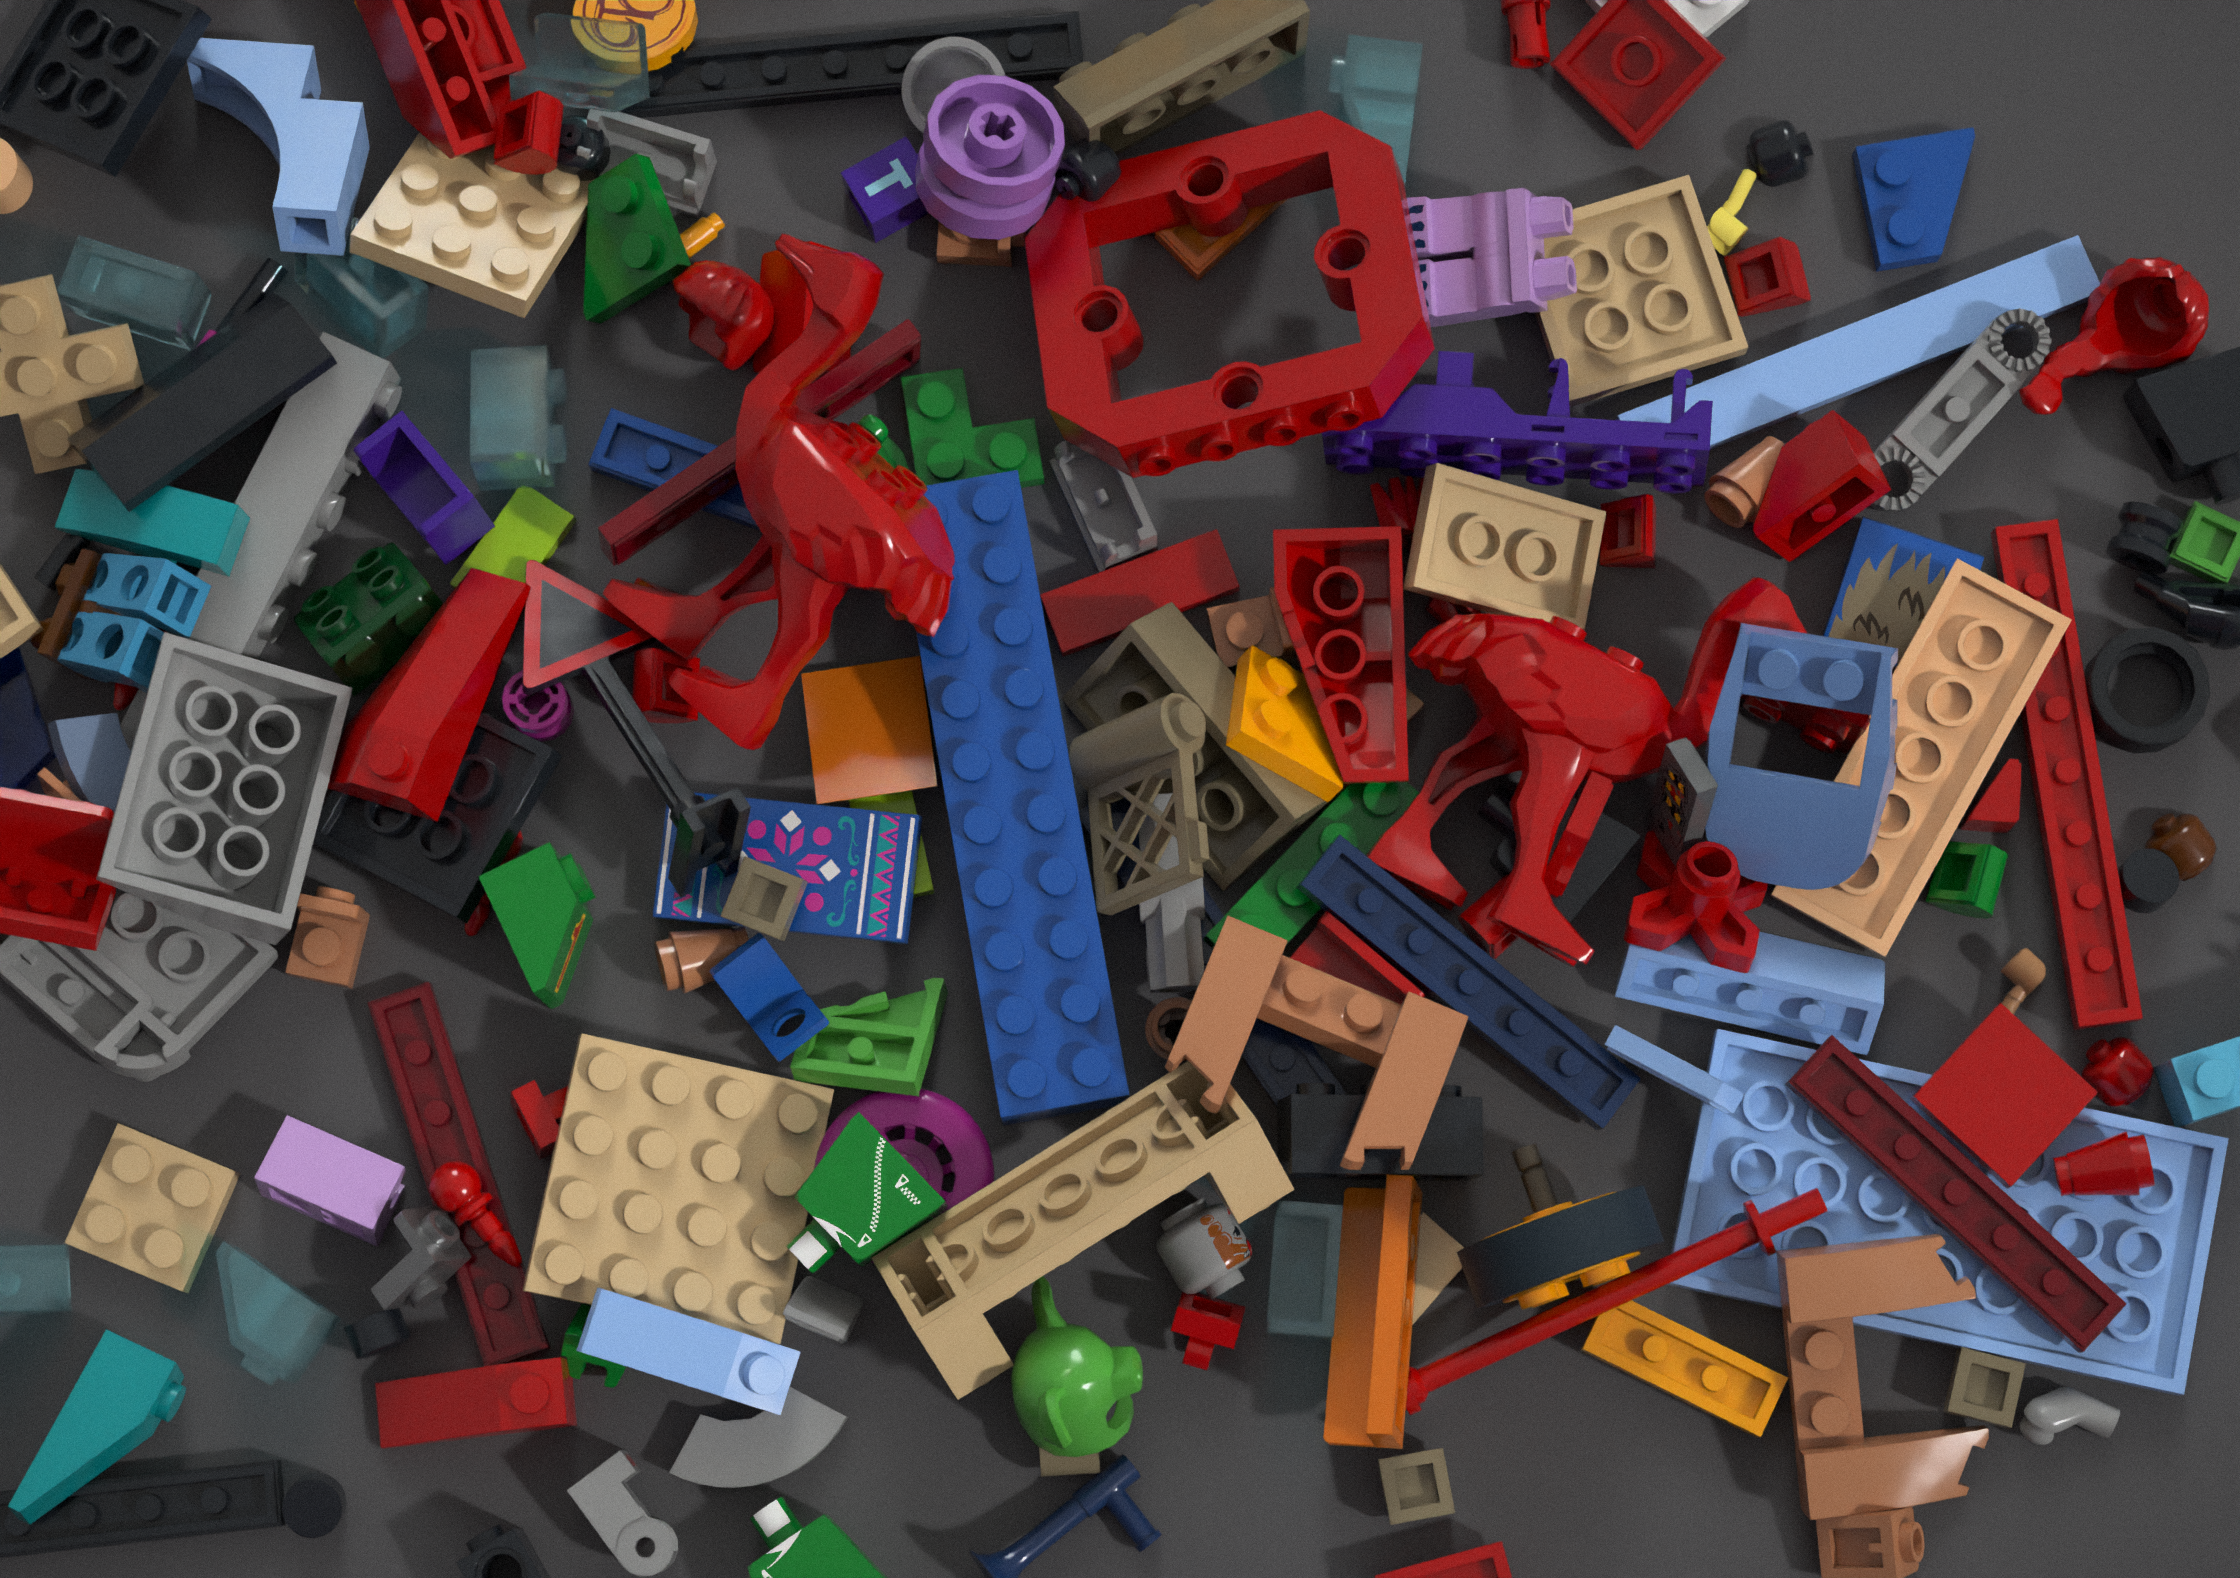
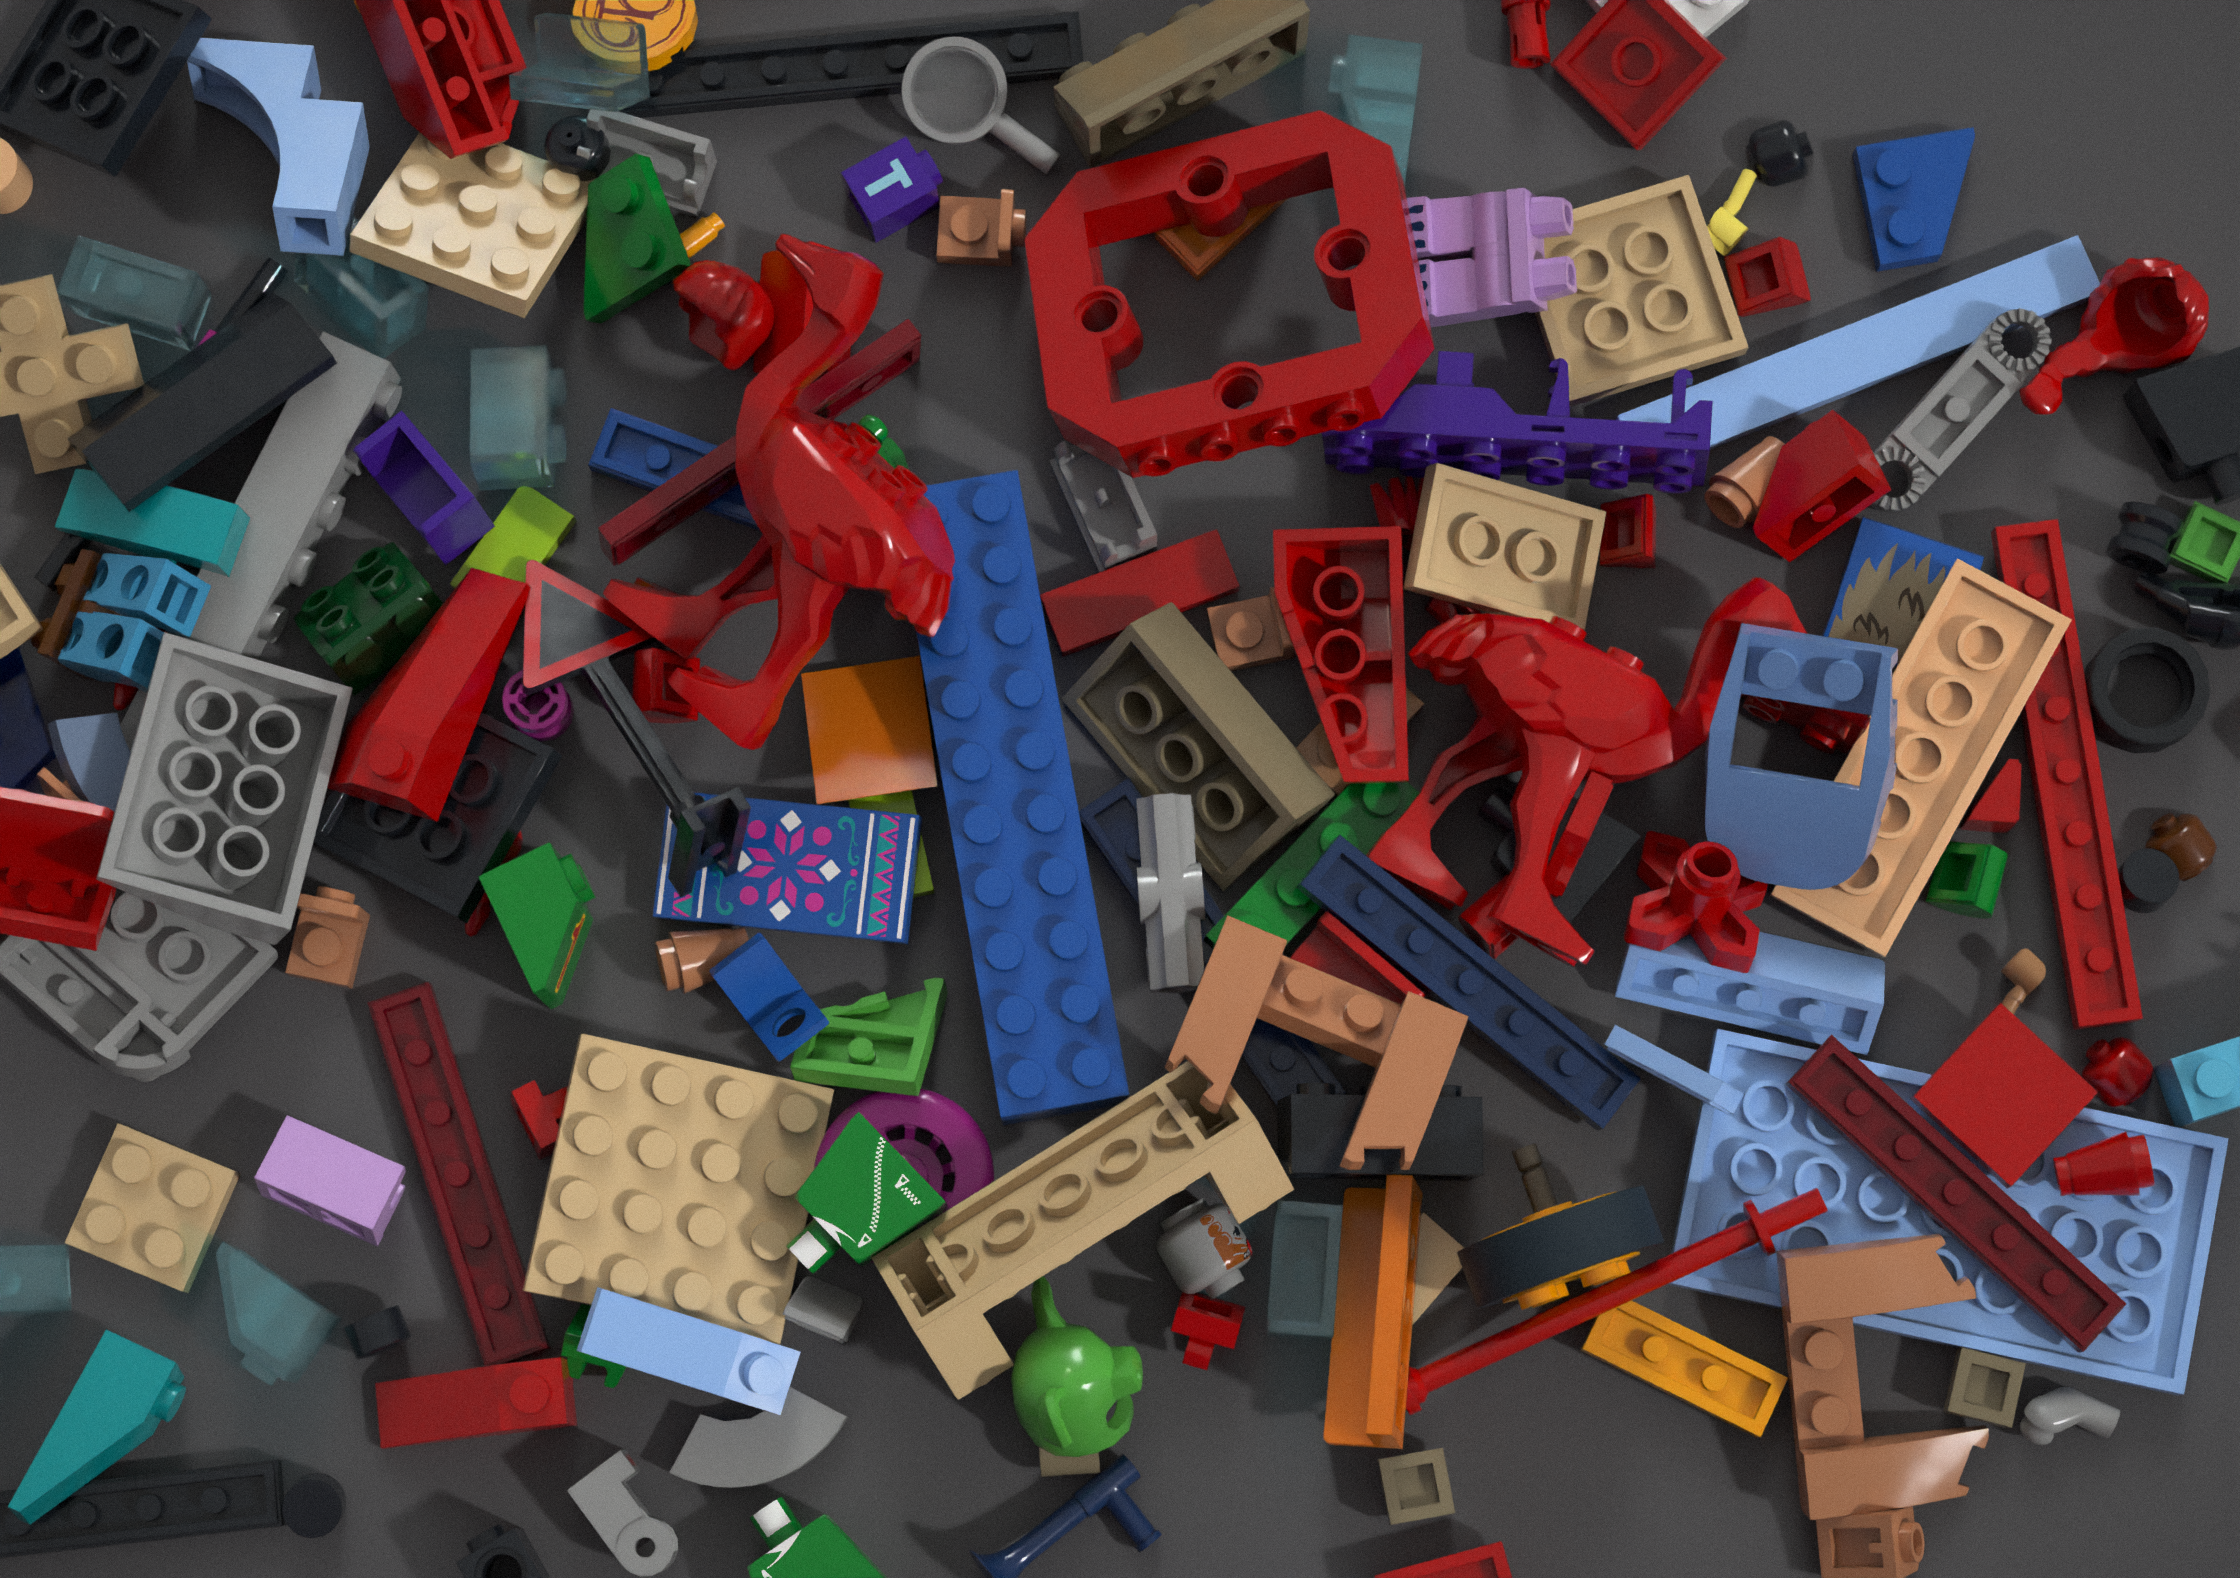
flat silver bracket [370,1206,472,1310] -> none
red bar [429,1161,522,1267] -> none
red brick [494,90,564,175] -> none
dark tan plate [721,856,808,941] -> none
green plate [901,368,1045,488] -> none
medium lavender wheel [915,75,1065,240] -> none
black piece [1055,138,1121,201] -> none
dark tan piece [1069,693,1210,915] -> none
reddish brown cone [1145,997,1192,1061] -> none
light orange wing [1226,645,1343,802] -> none
dark grey tile [1646,737,1718,867] -> none

